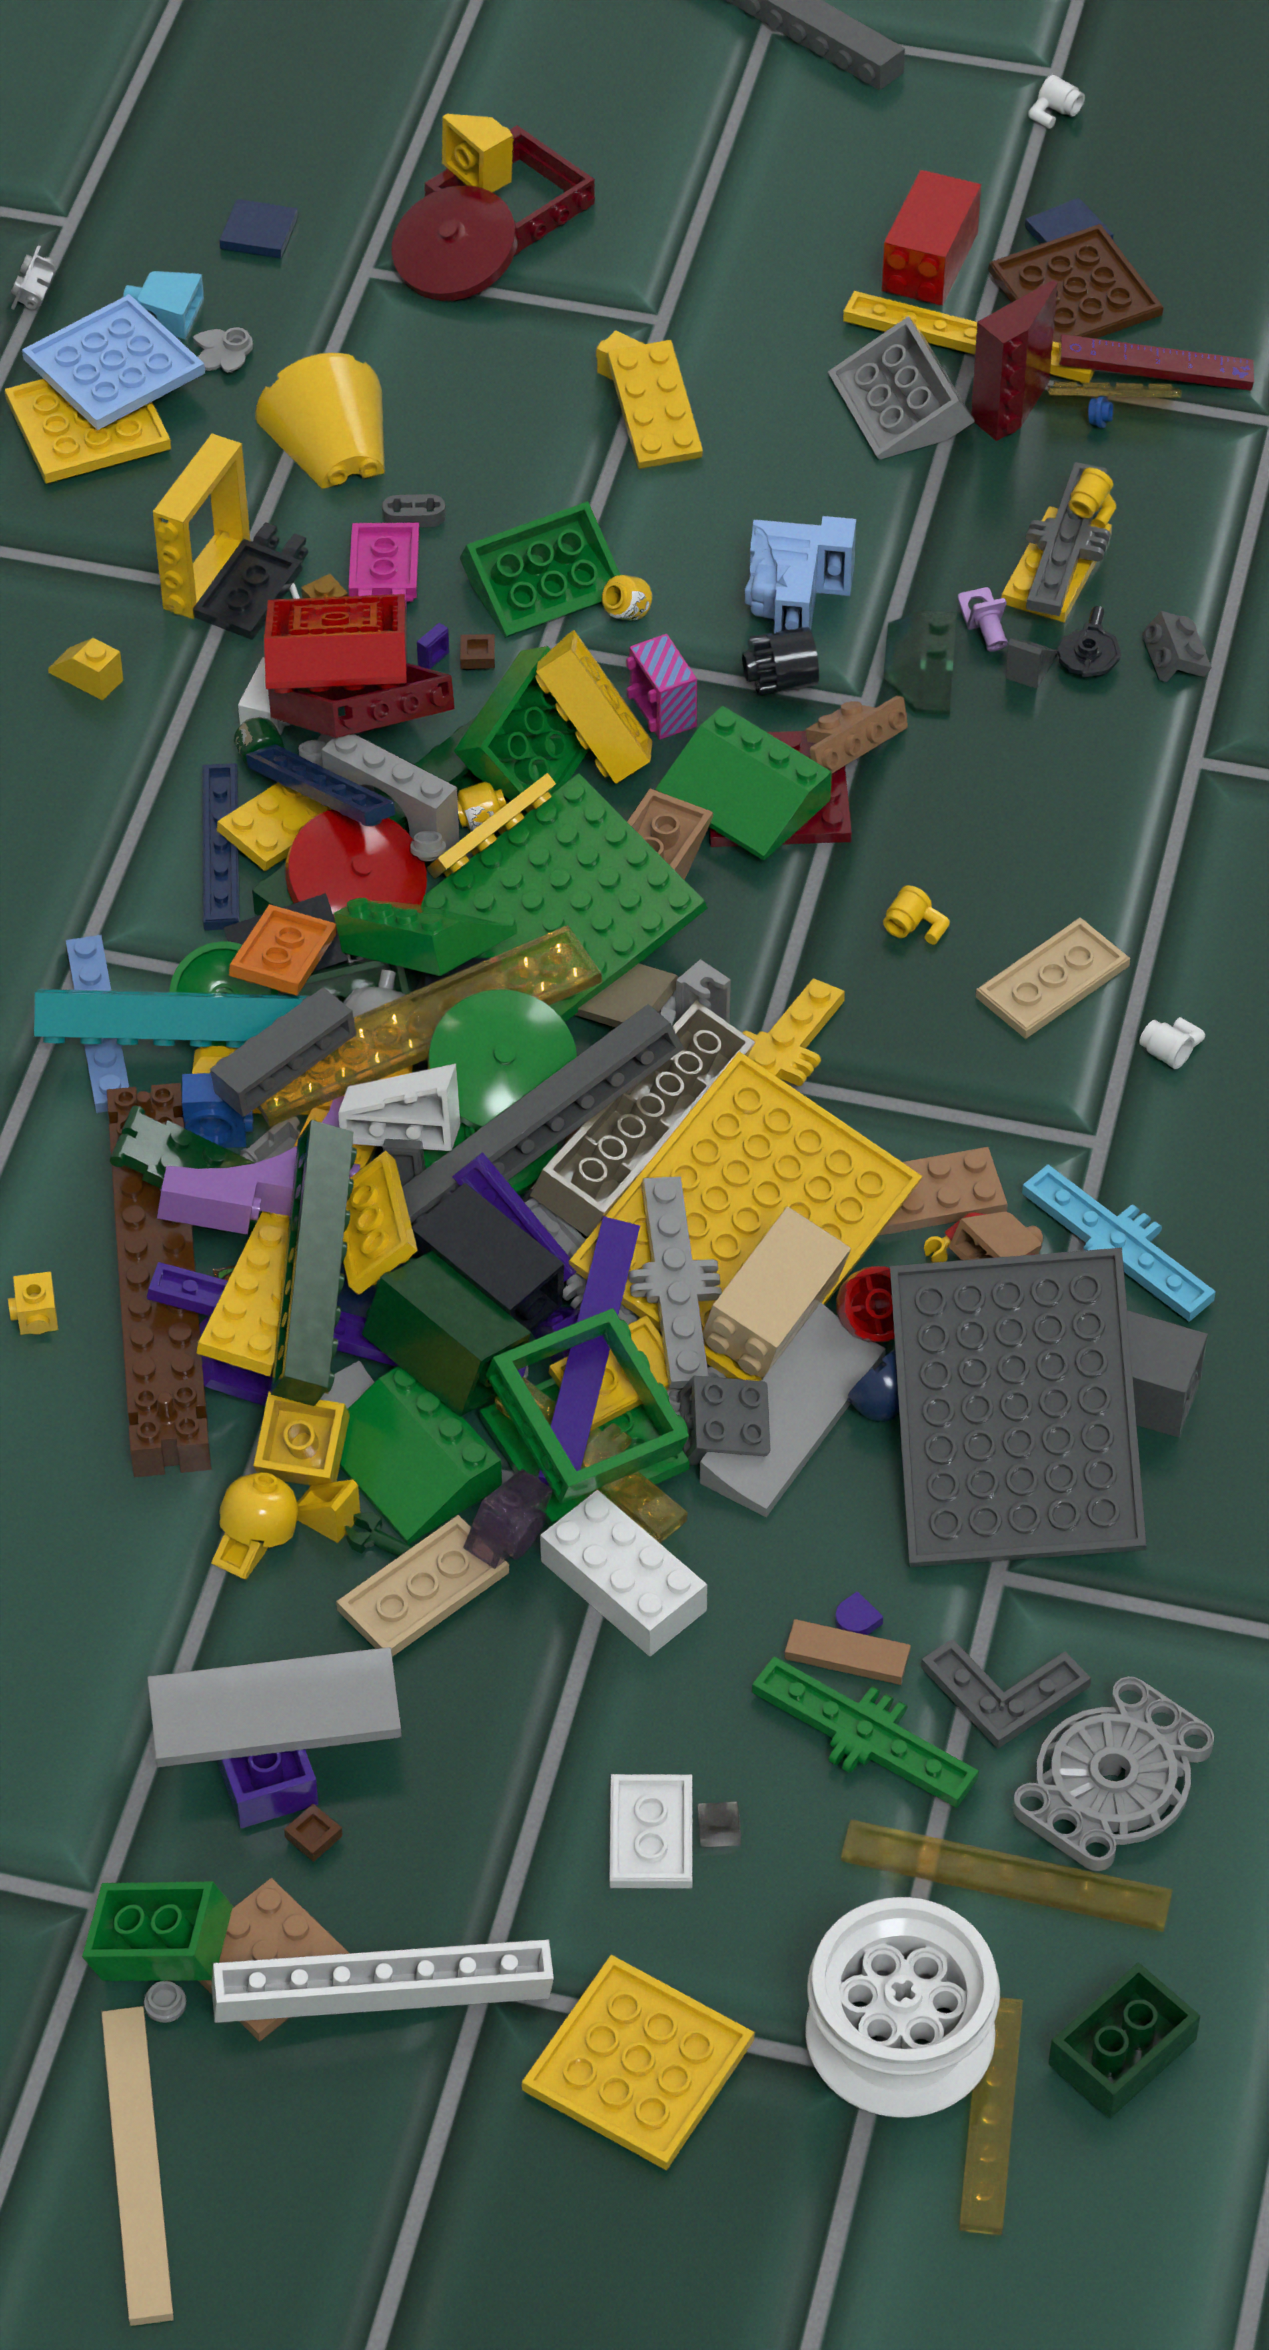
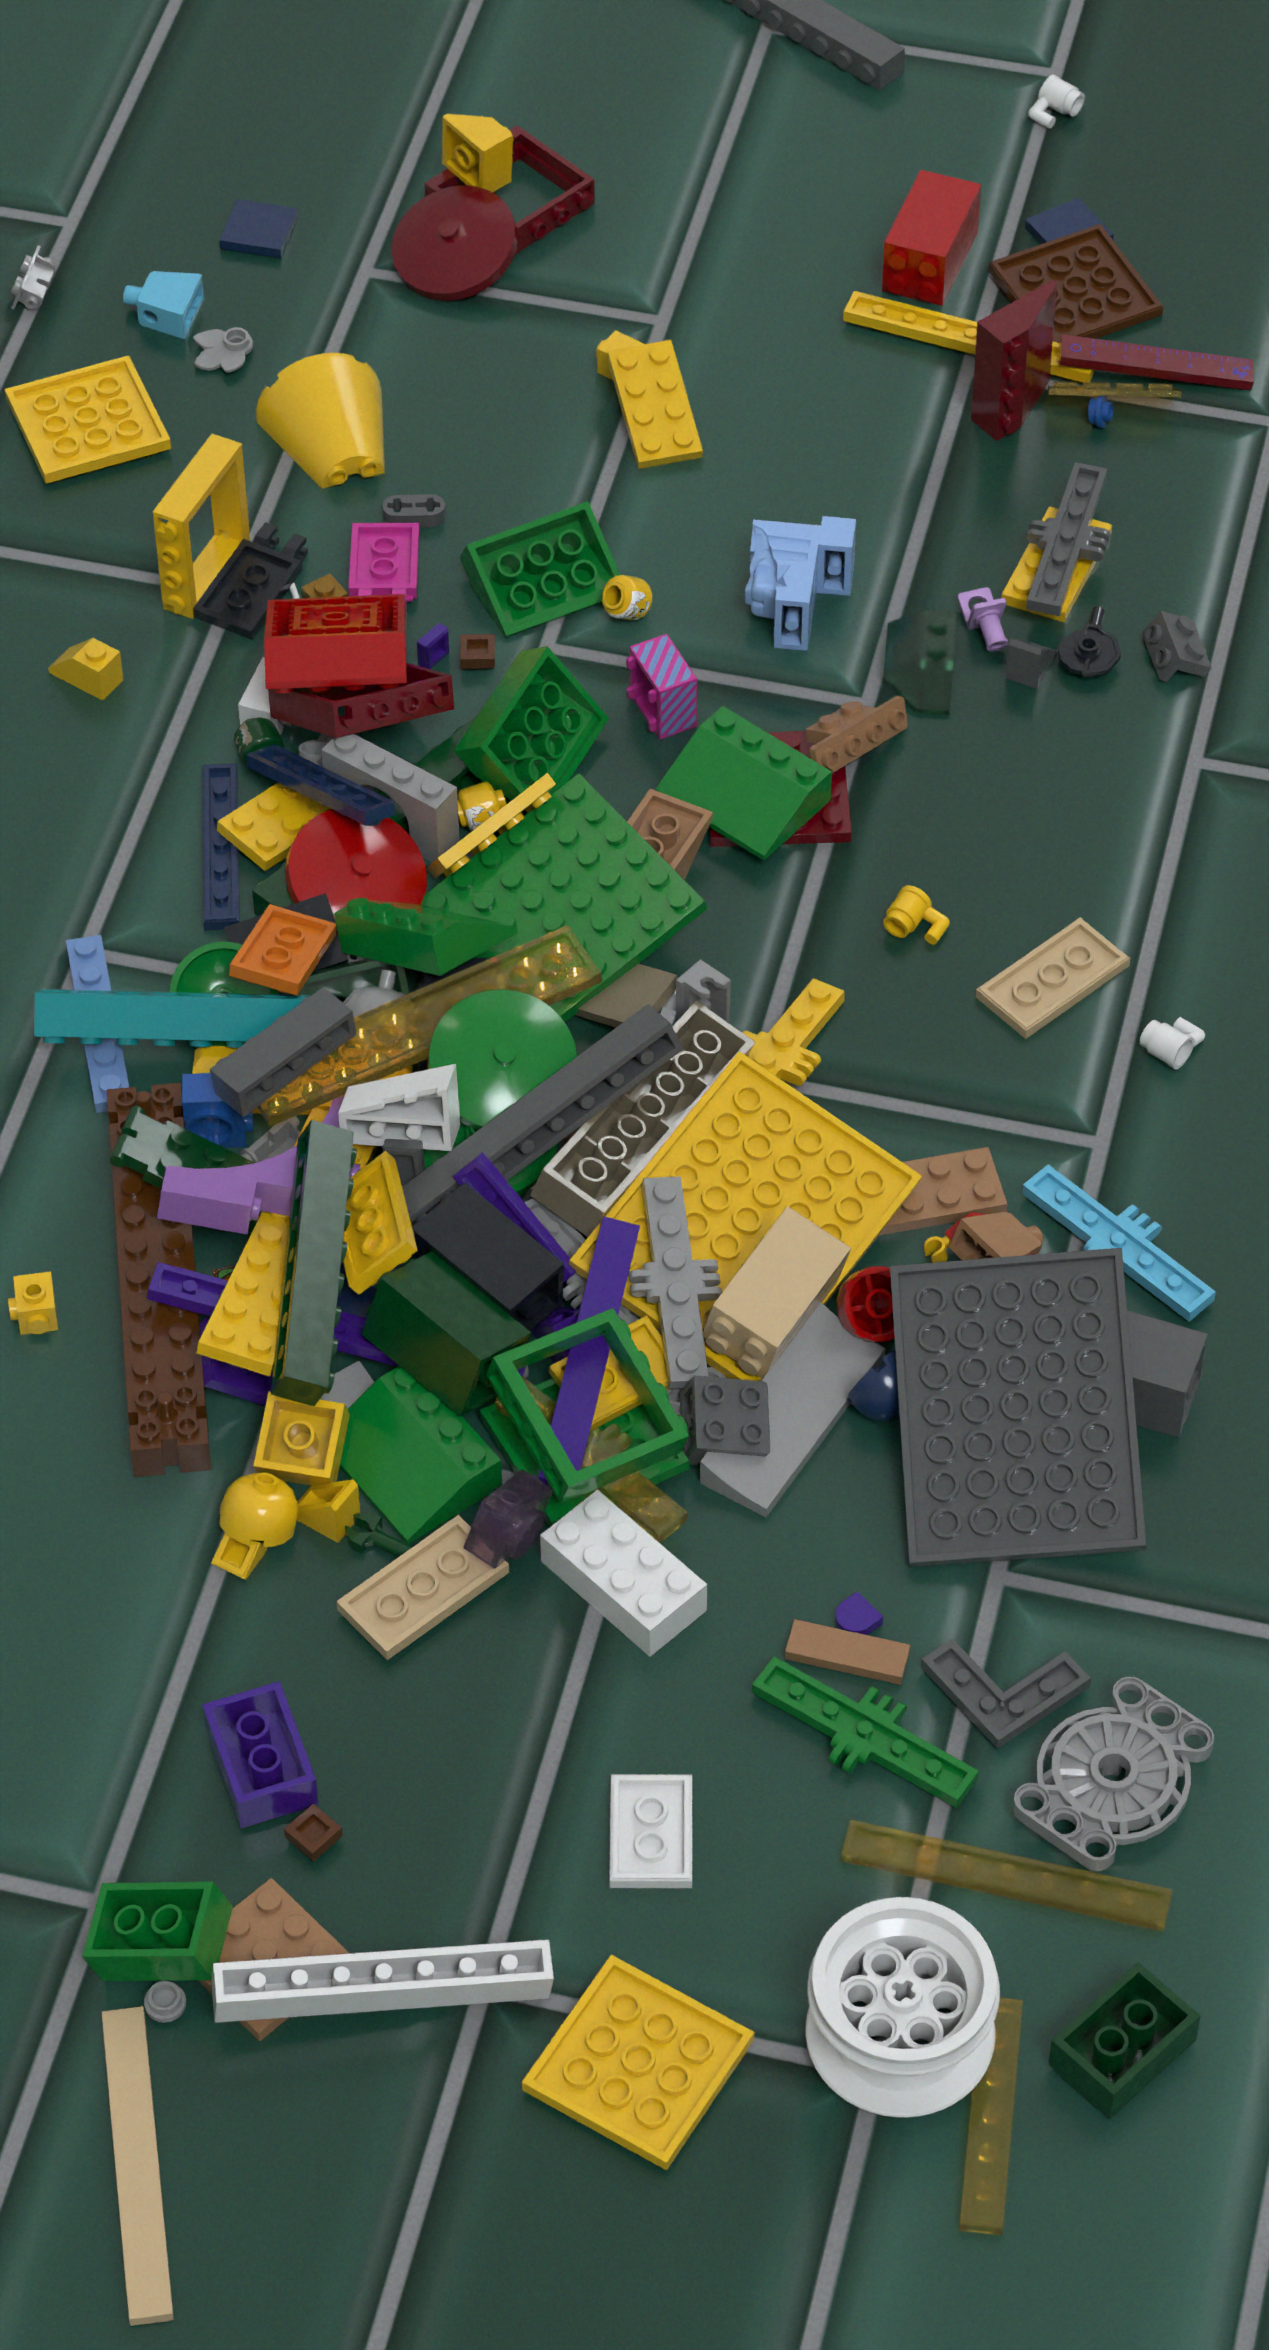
light blue plate [22,294,205,430] -> none
light grey arch [148,1647,402,1767] -> none
light grey plate [410,831,446,861] -> none
yellow slope [535,630,652,784] -> none
clear smoke plate [697,1802,741,1848] -> none
black gear [742,627,819,695] -> none
light grey slope [828,316,975,460] -> none
yellow piece [1068,467,1116,528] -> none

